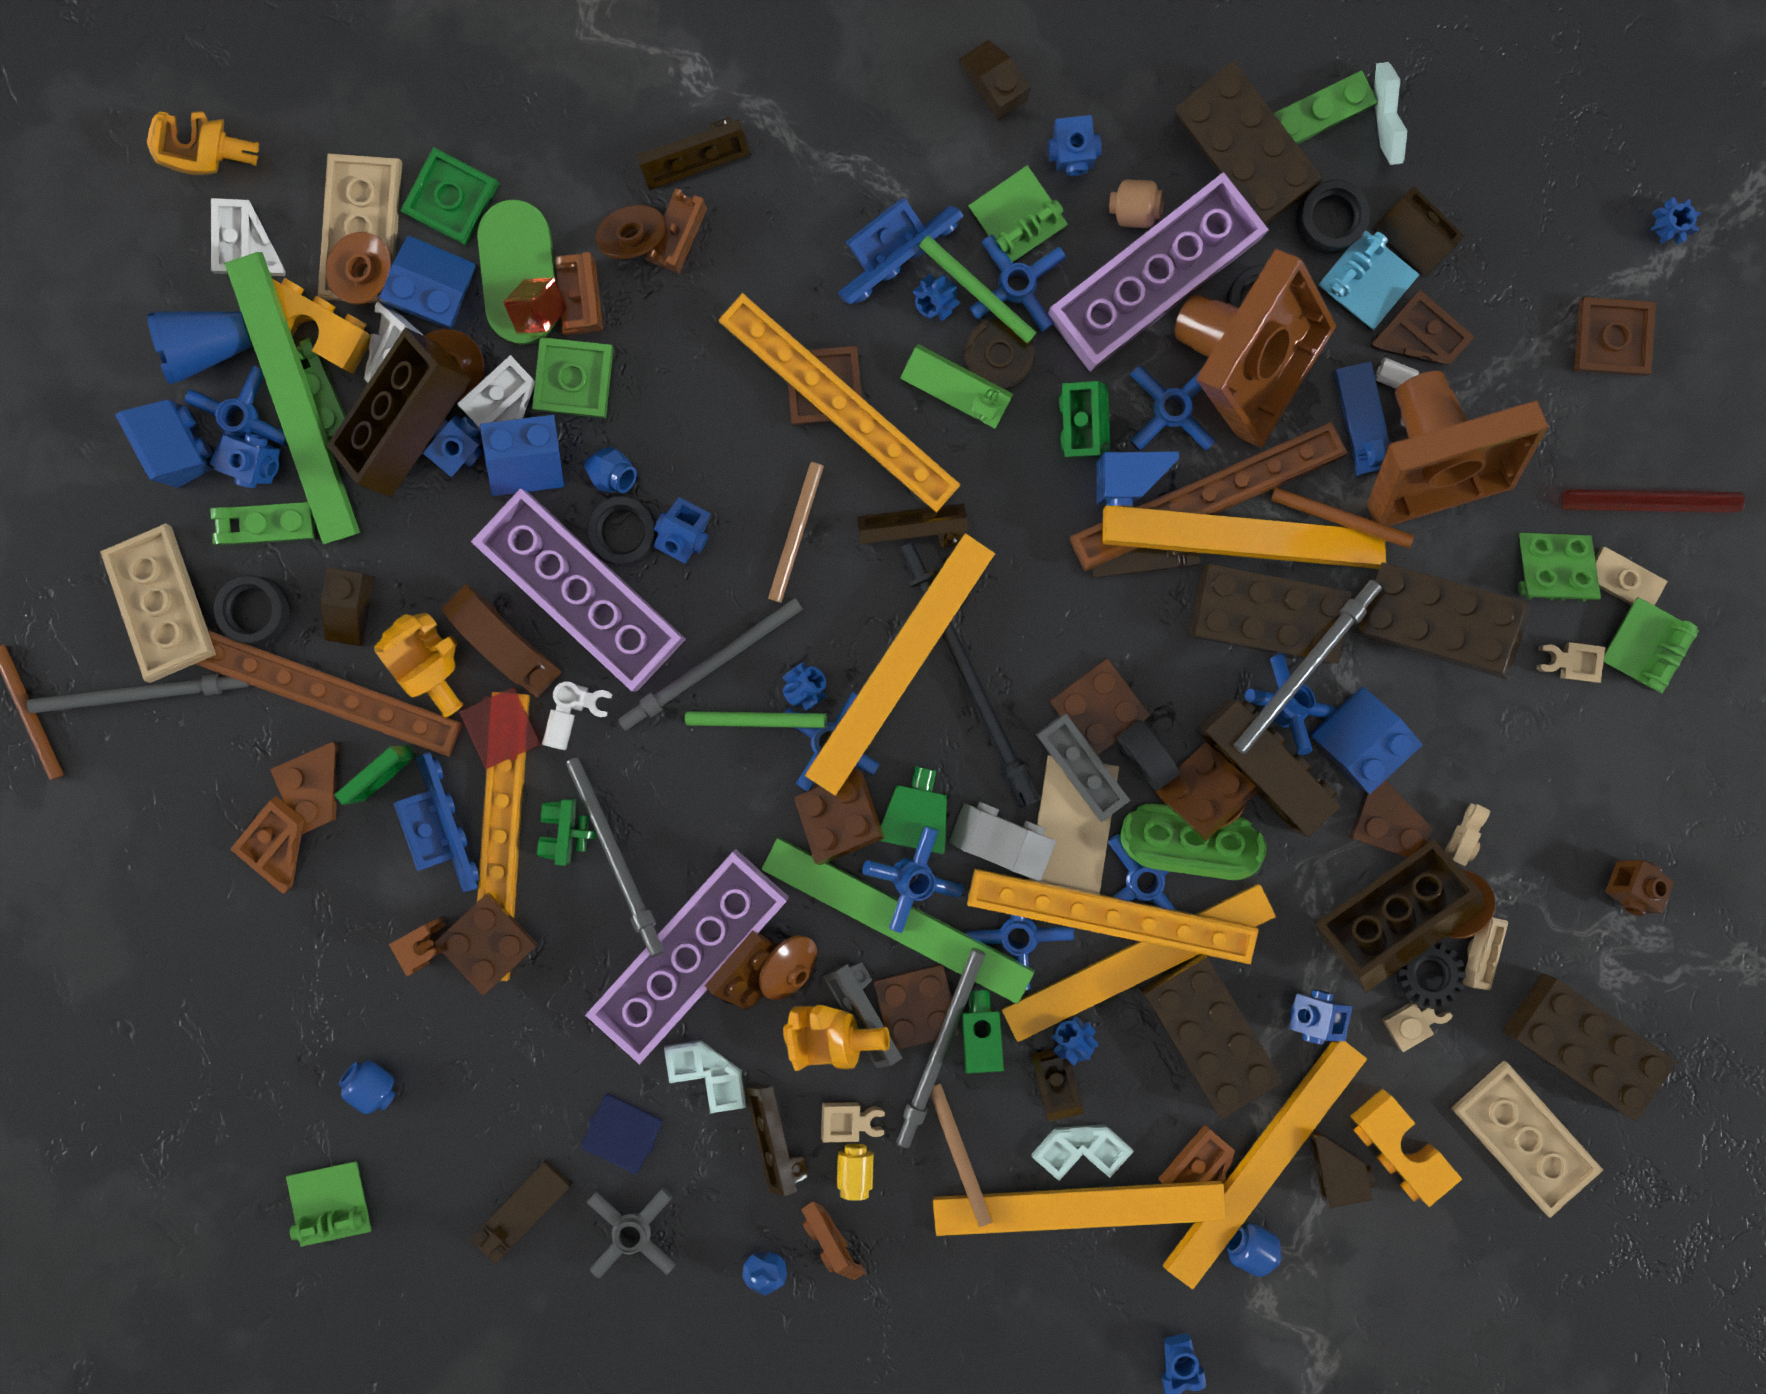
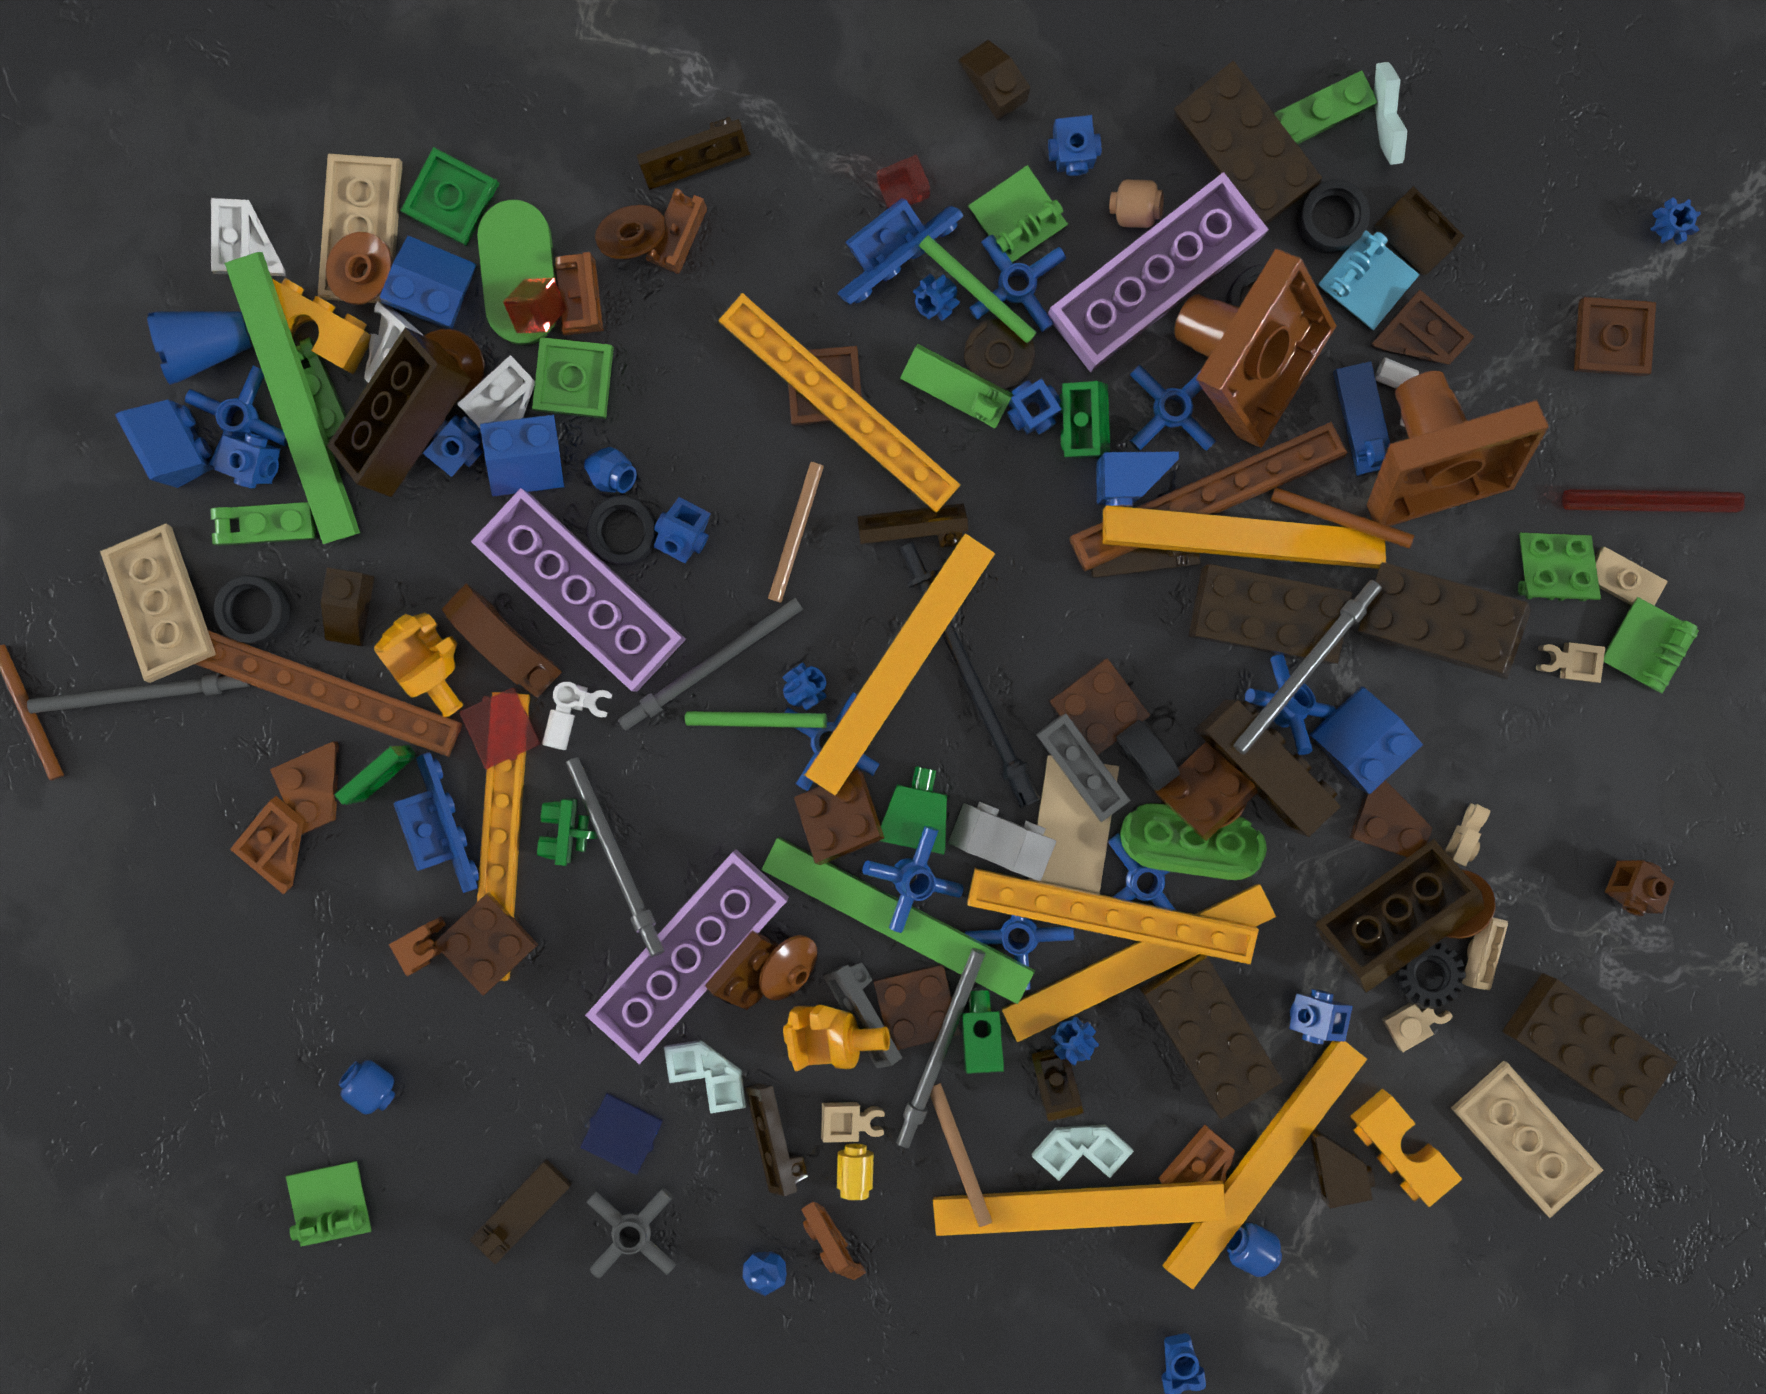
light orange piece [147,111,259,175] -> none
none -> clear red panel [876,154,930,208]
none -> blue brick [1007,378,1061,435]

